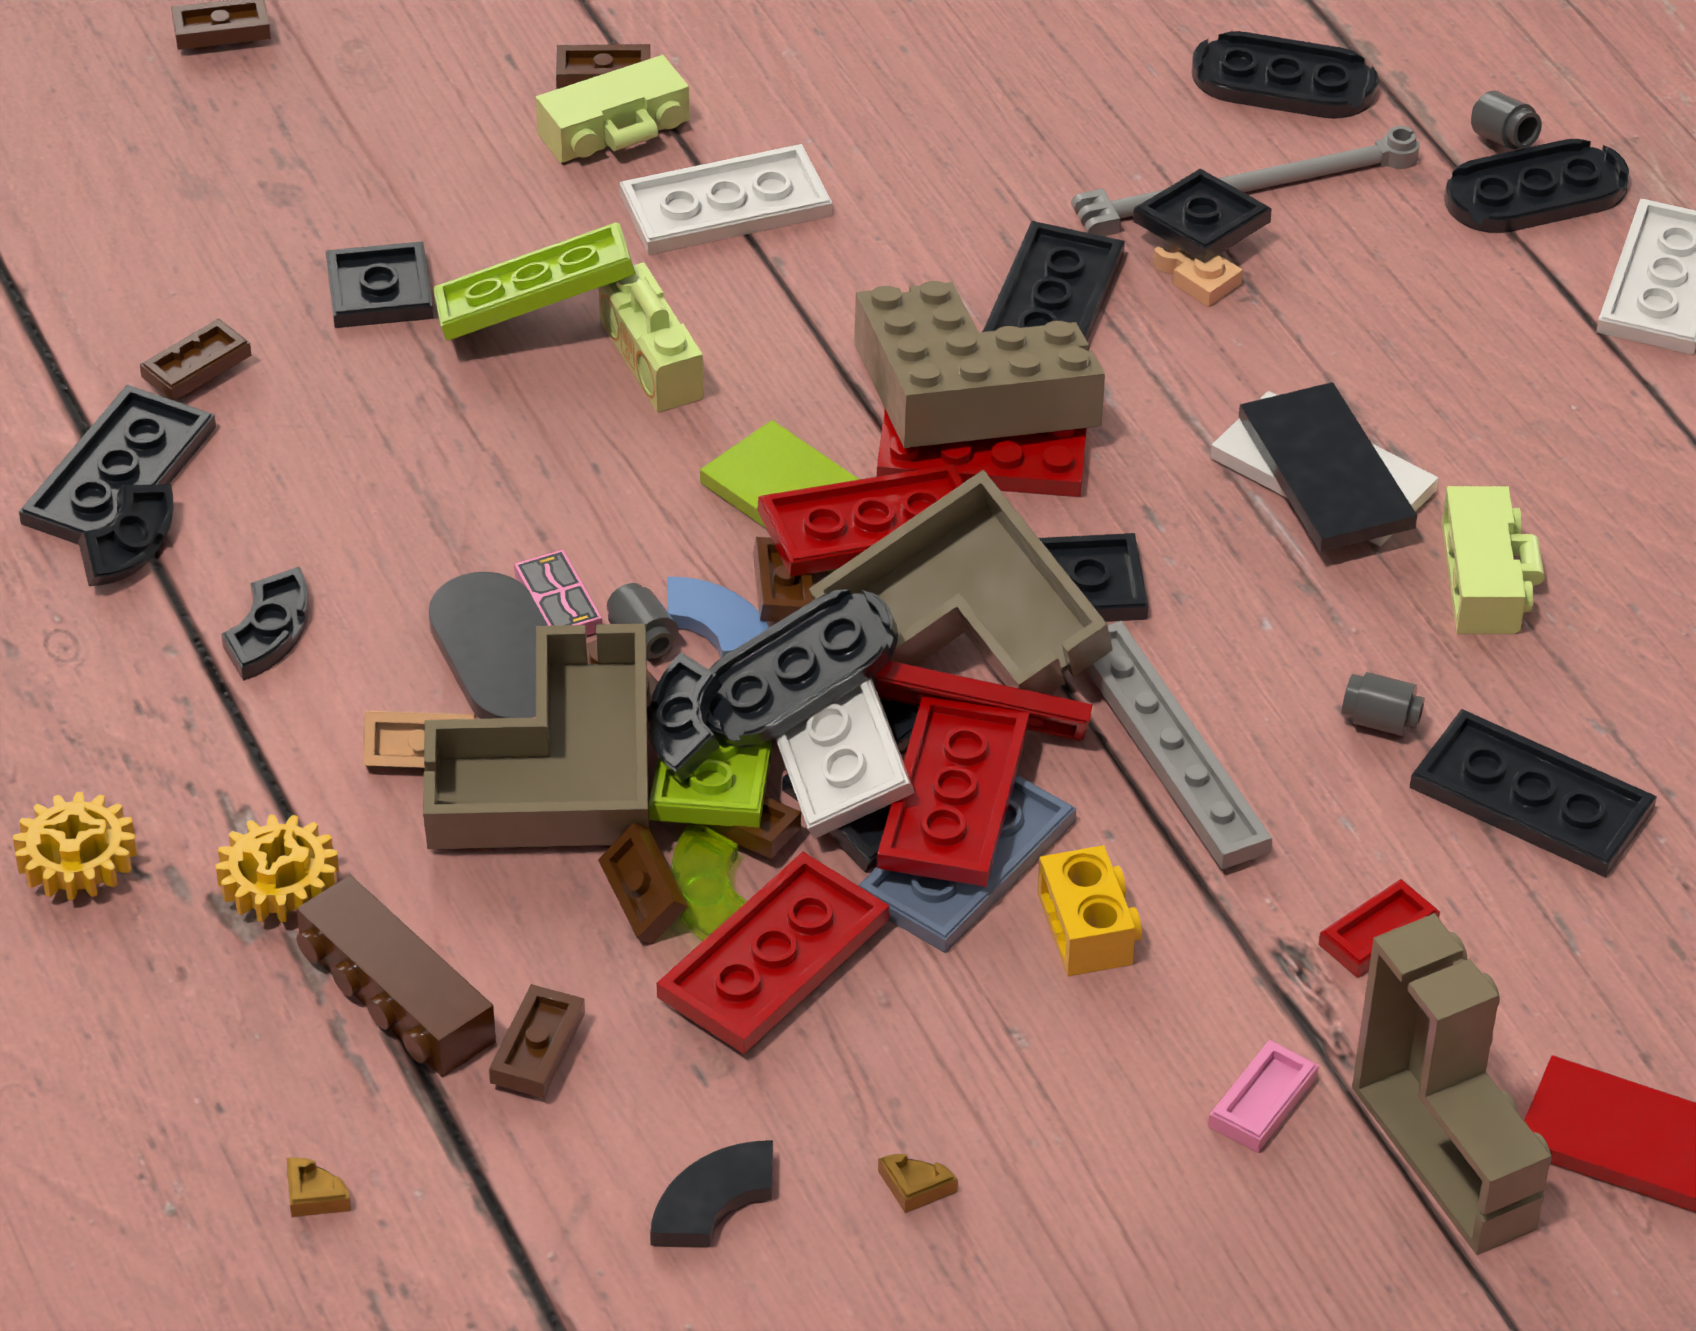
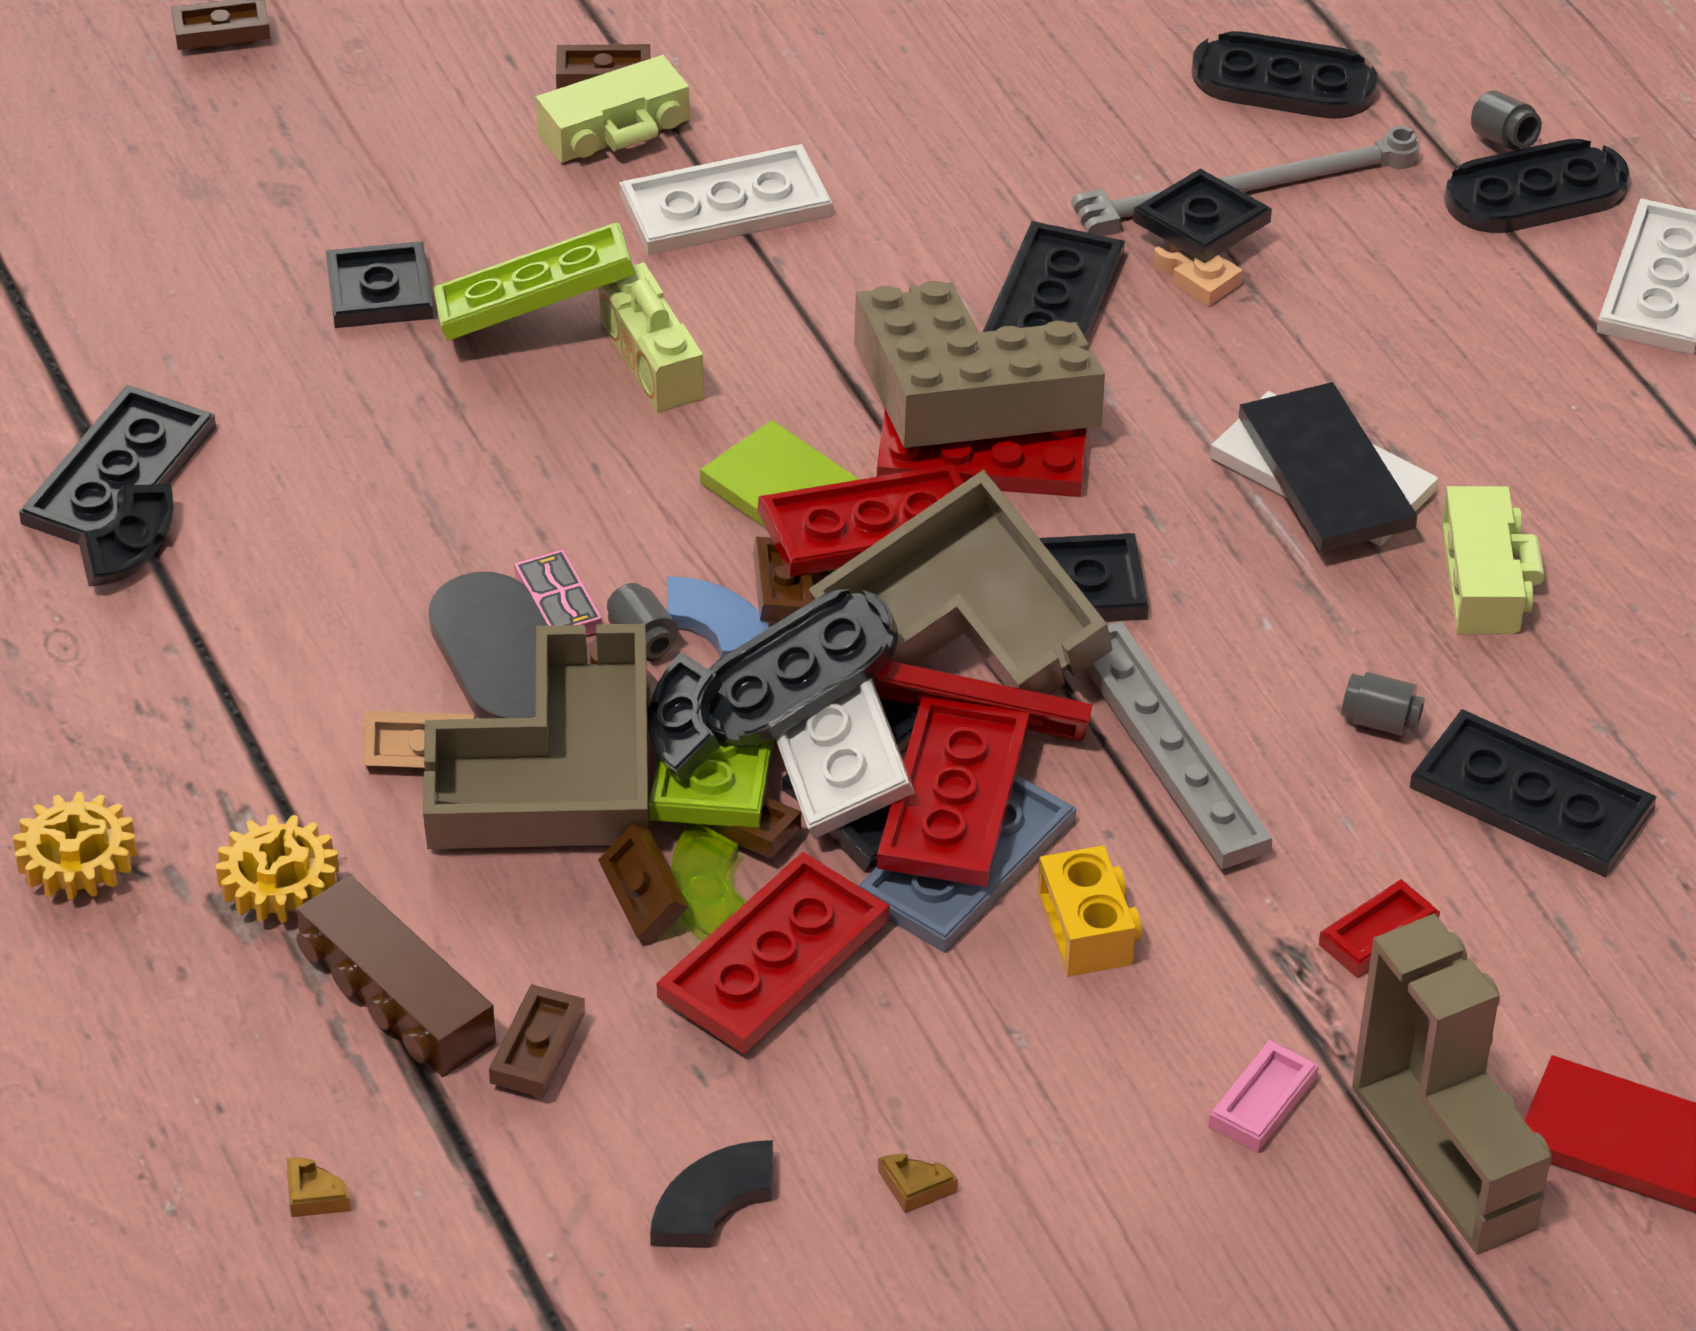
reddish brown plate [140,318,252,401] -> none
black tile [221,567,309,681] -> none

